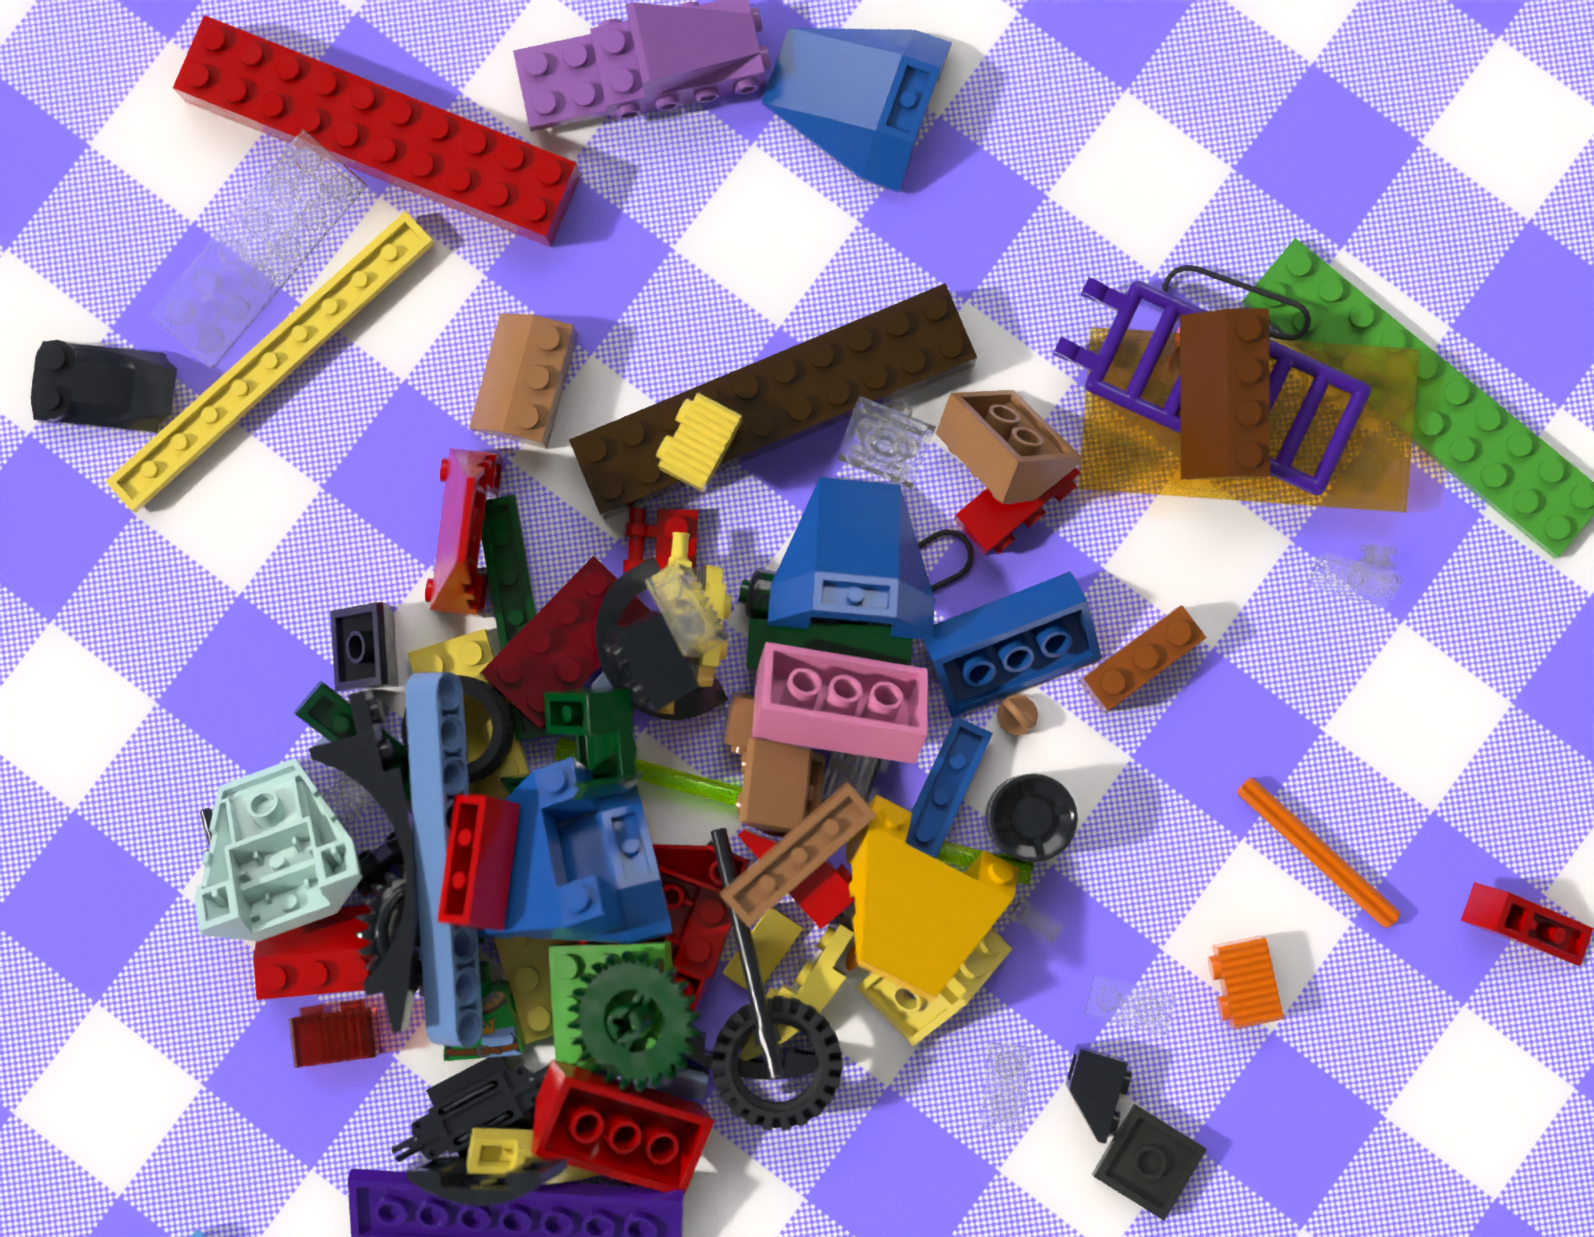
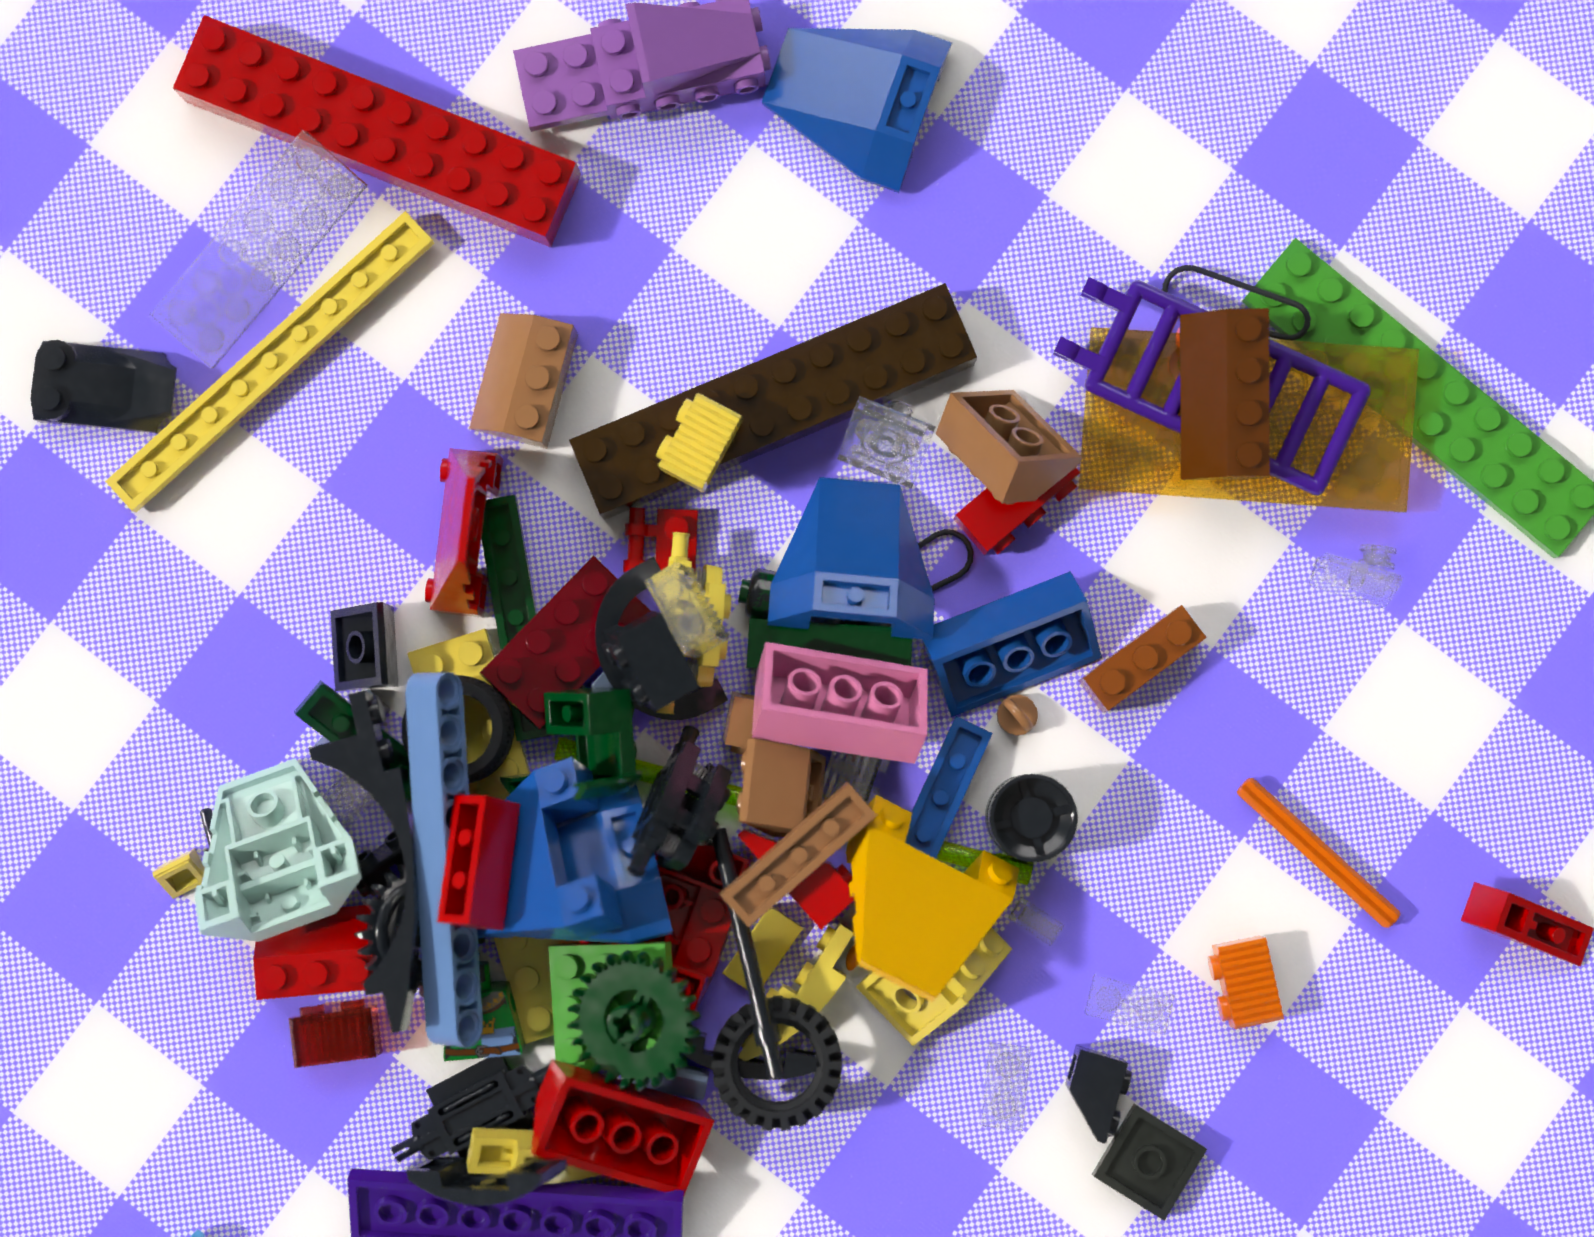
none -> light yellow slope [152,848,205,899]
none -> black piece [627,725,733,877]

